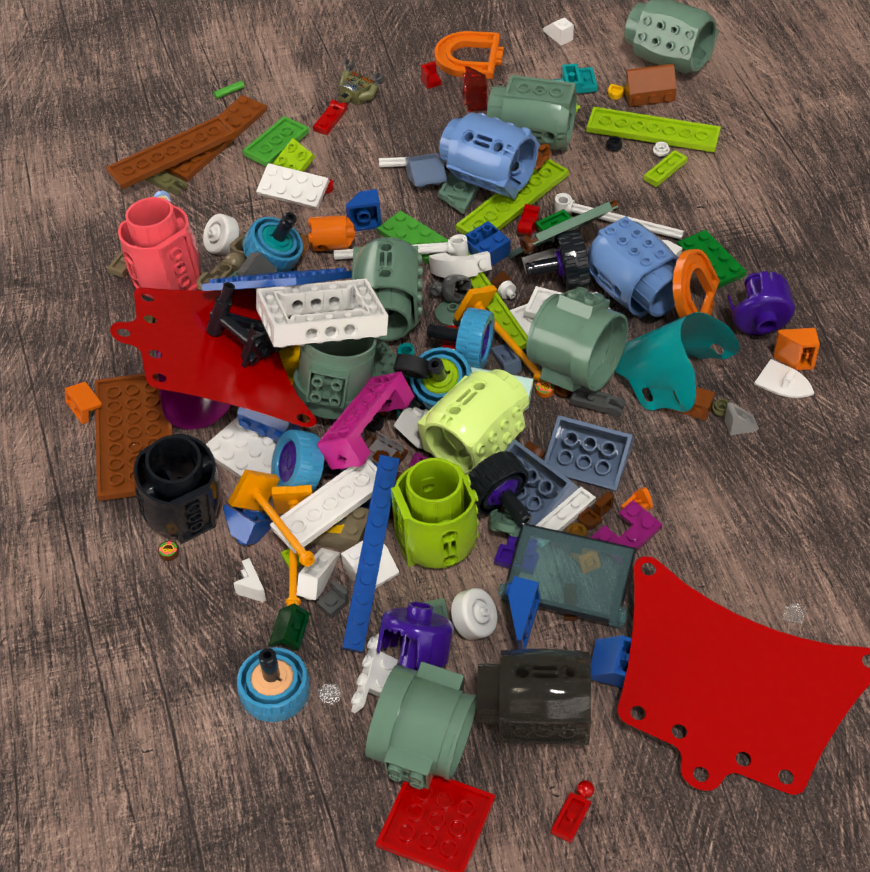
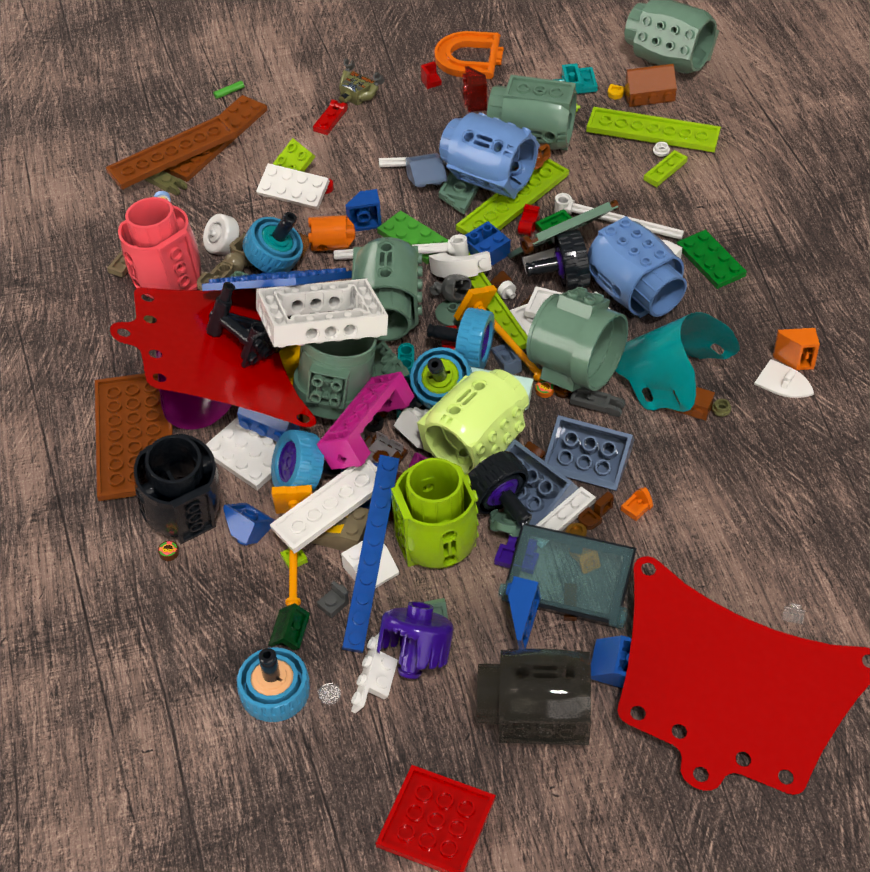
orange panel [65,382,102,424] -> none
light orange tile [228,469,315,567] -> none
white slope [234,558,266,602] -> none
dark grey slope [237,252,277,275] -> none
bright green plate [242,116,309,167] -> none
white slope [296,548,340,600] -> none
sand green cylinder [365,662,478,789] -> none
black tyre [393,354,430,379] -> none
white wheel [451,588,497,640] -> none
white slope [543,17,574,45] -> none
red plate [551,780,595,844] -> none
magenta plate [590,500,662,566] -> none
black plate [606,136,622,151] -> none
orange piece [673,249,720,318] -> none
light grey slope [724,402,759,436] -> none
dark purple piece [727,271,795,335] -> none

